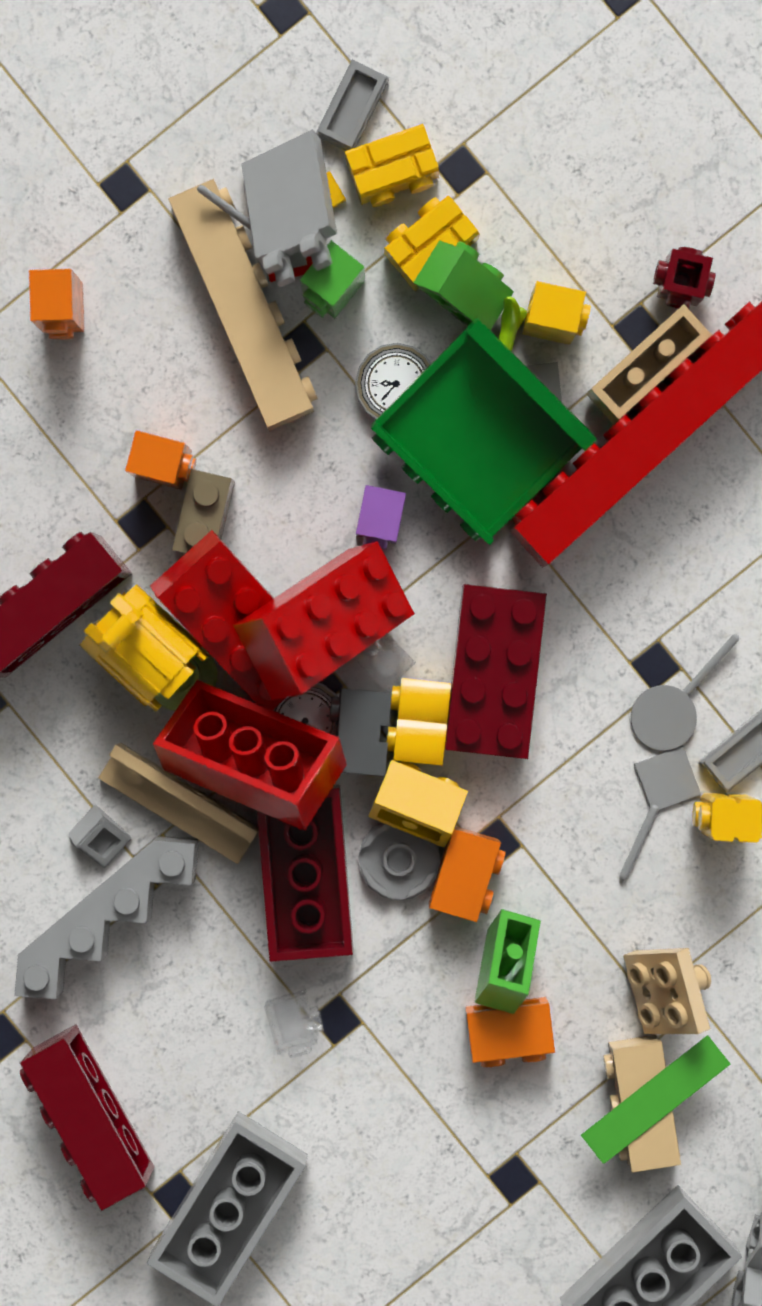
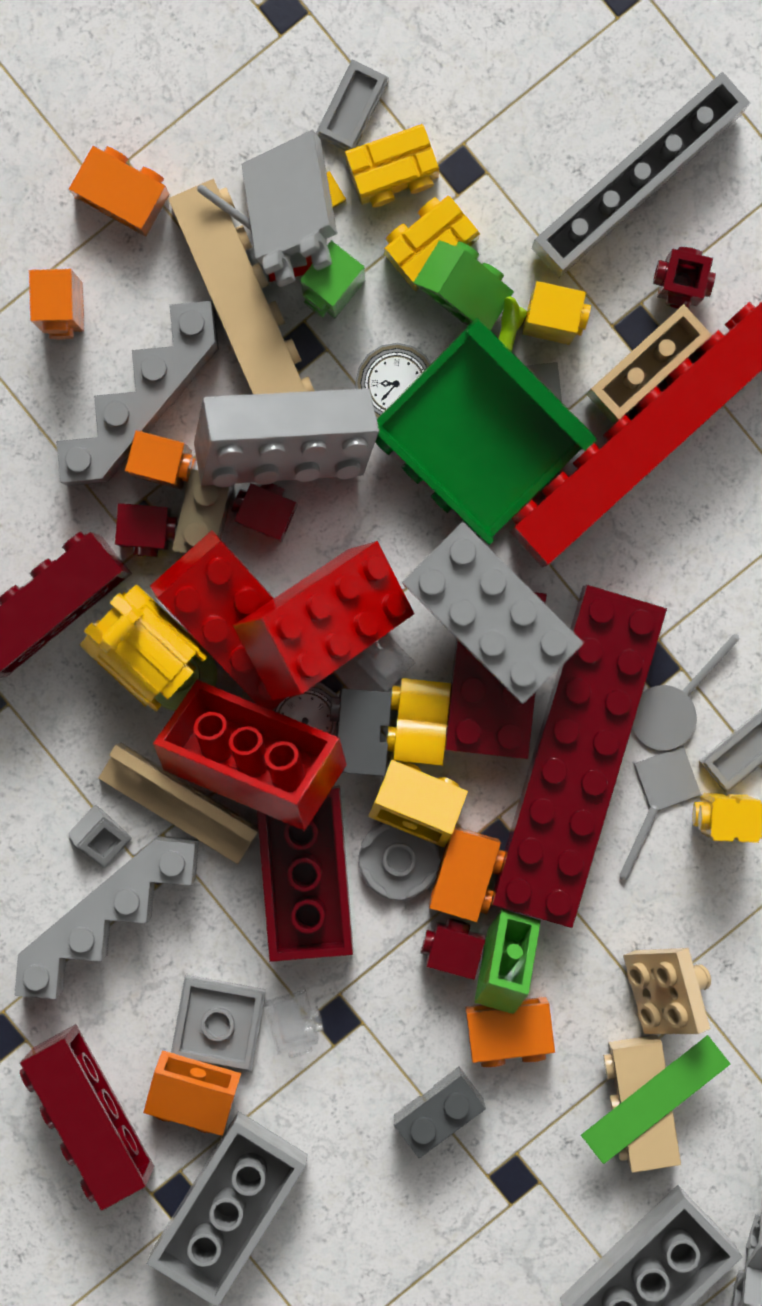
medium lavender brick [356,485,406,549] -> none
none -> light grey brick [56,301,219,486]
none -> orange brick [69,146,170,237]
none -> dark red brick [115,503,178,557]
none -> orange brick [143,1050,241,1136]
none -> light grey tile [171,975,266,1072]
none -> light grey brick [194,388,379,487]
none -> dark red brick [231,483,298,542]
none -> dark grey brick [394,1066,486,1158]
none -> light grey brick [402,522,583,703]
none -> dark red brick [420,918,485,980]
none -> dark red brick [491,585,667,928]
none -> light grey brick [532,71,750,279]

